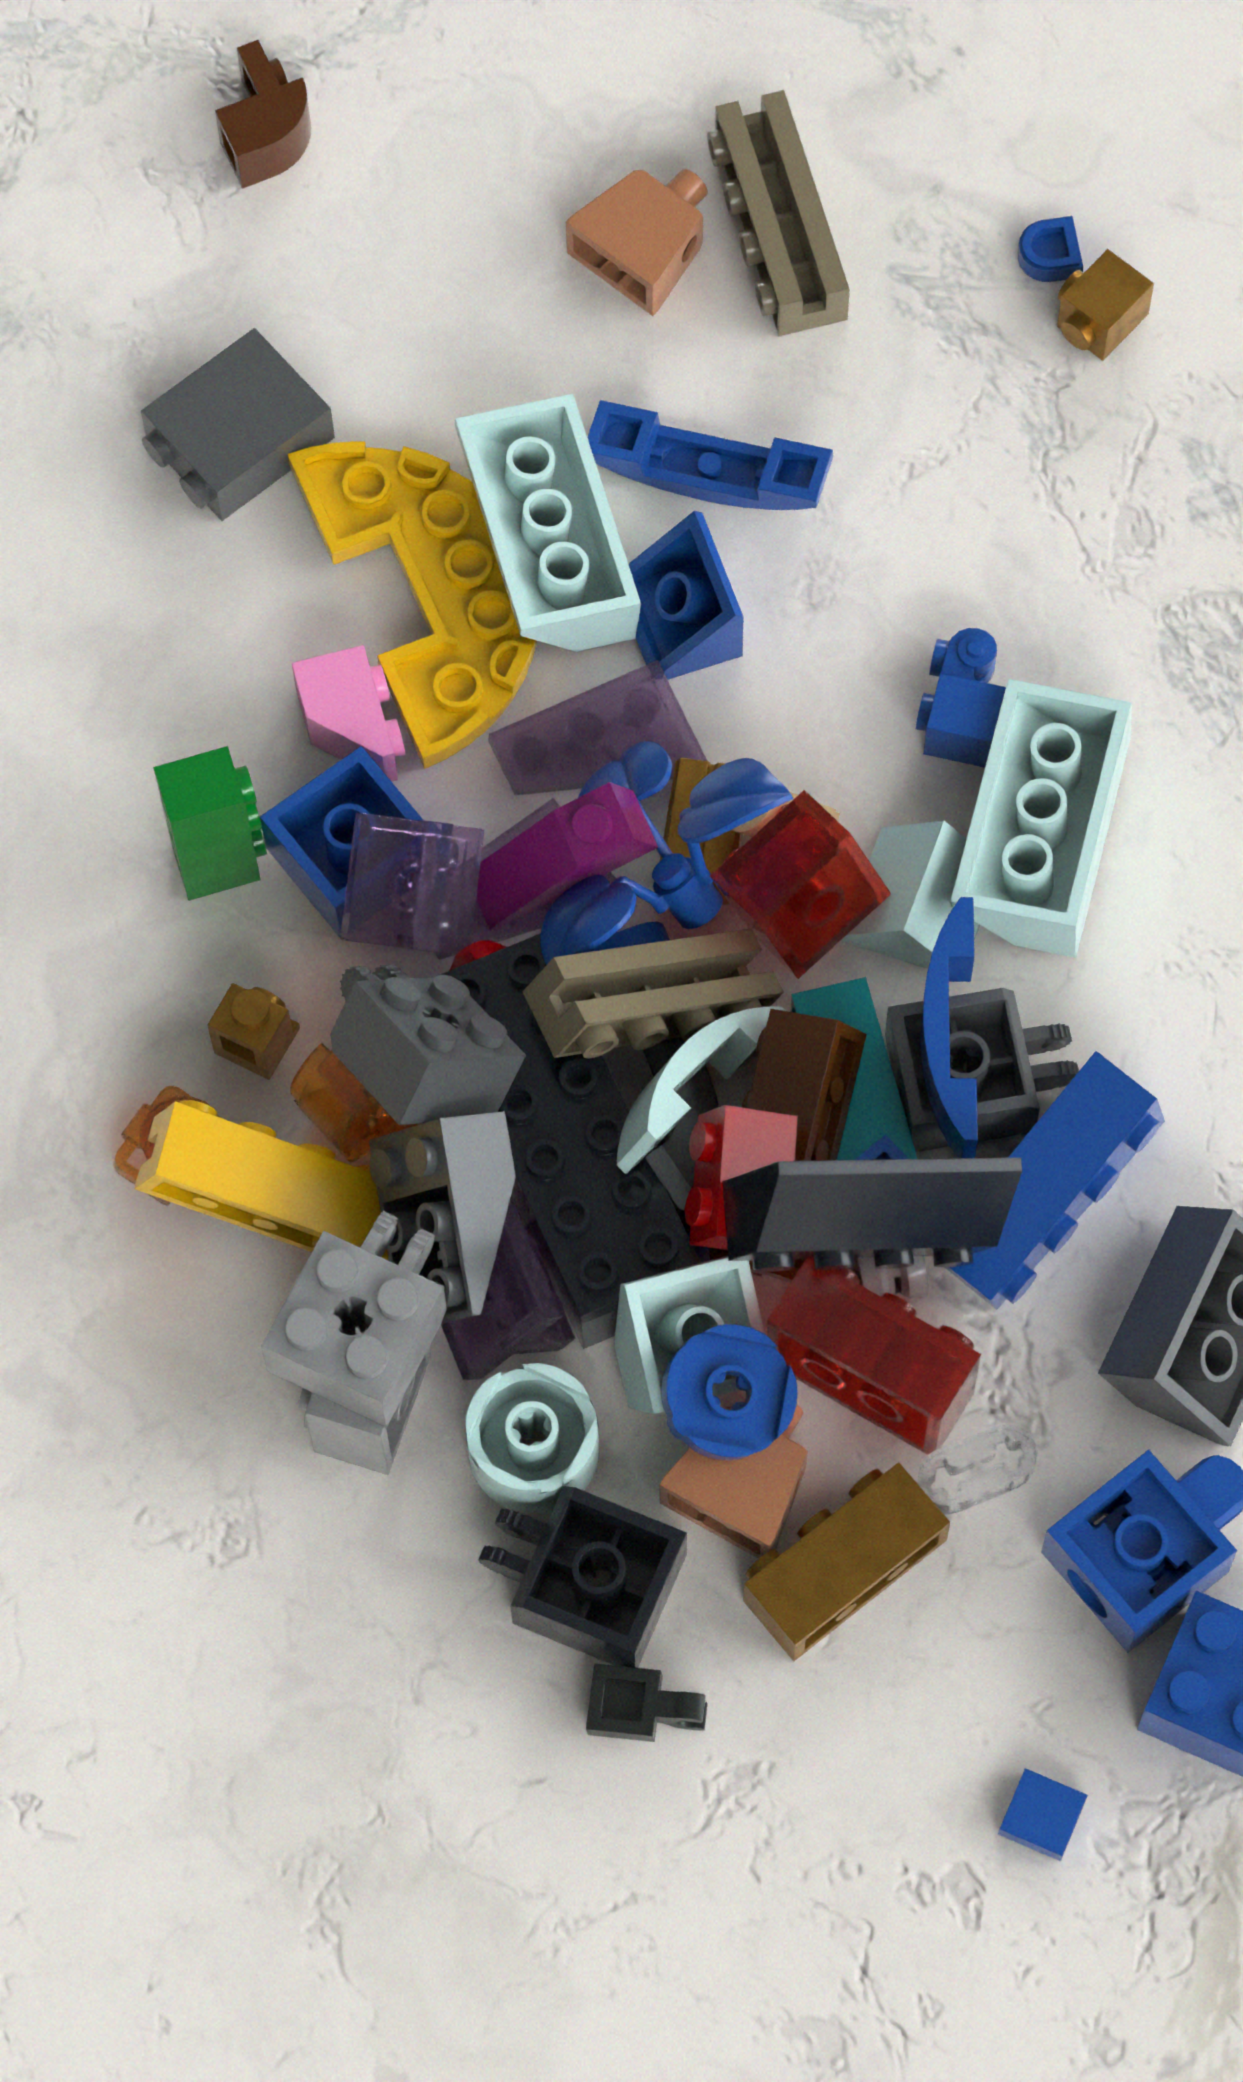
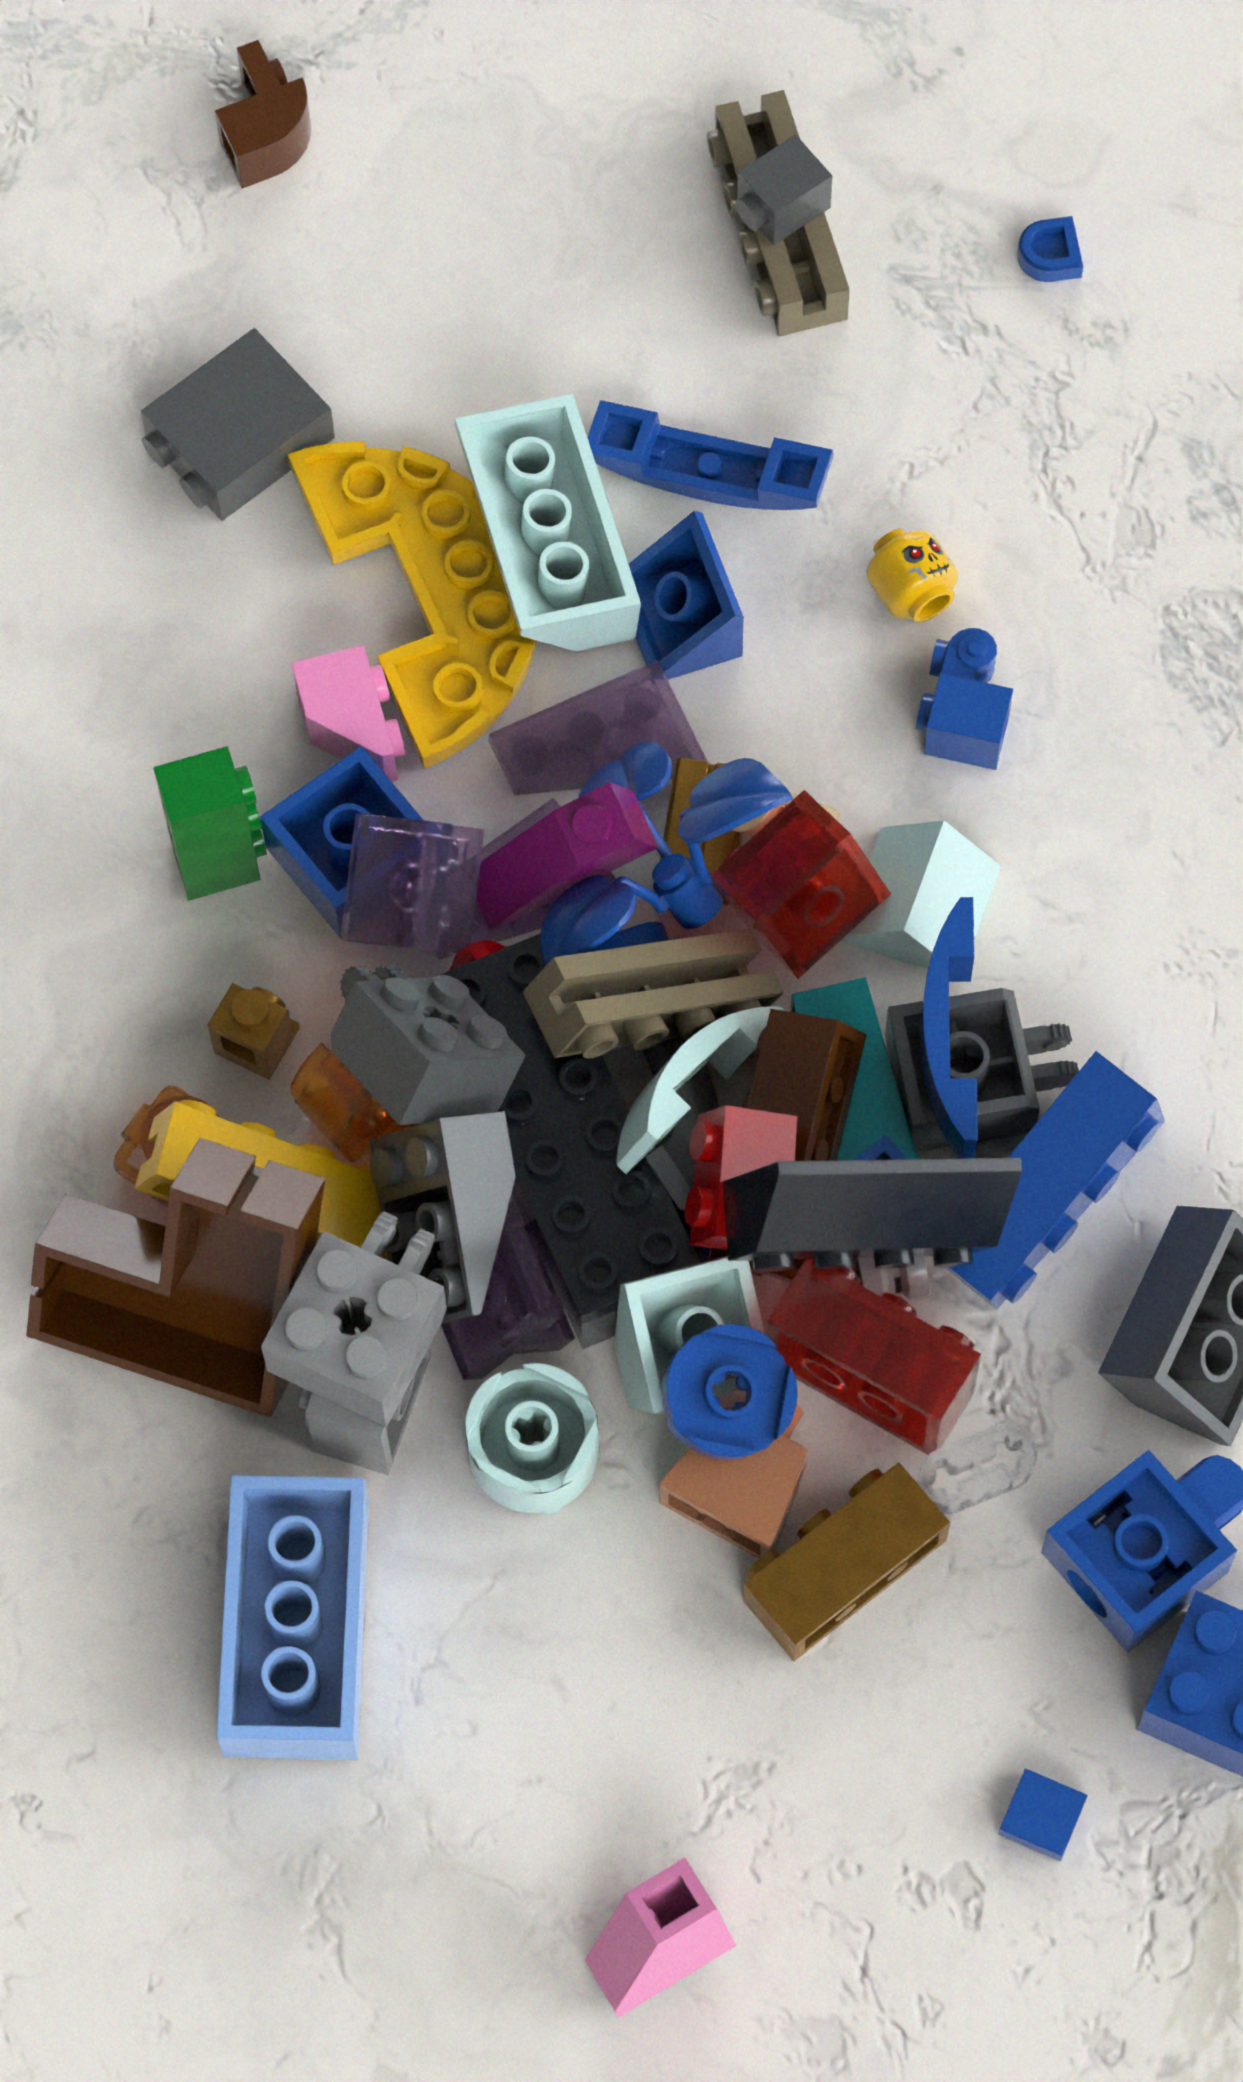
black hinge [478,1486,687,1668] -> none
nougat torso [566,169,708,316] -> none
pearl dark grey plate [586,1663,708,1742] -> none
light aqua slope [950,679,1131,958] -> none
pearl gold brick [1057,249,1154,361] -> none
none -> reddish brown piece [26,1138,325,1418]
none -> light blue brick [217,1475,370,1760]
none -> bright pink slope [584,1857,736,2018]
none -> dark grey brick [735,134,832,245]
none -> yellow head [866,529,958,622]

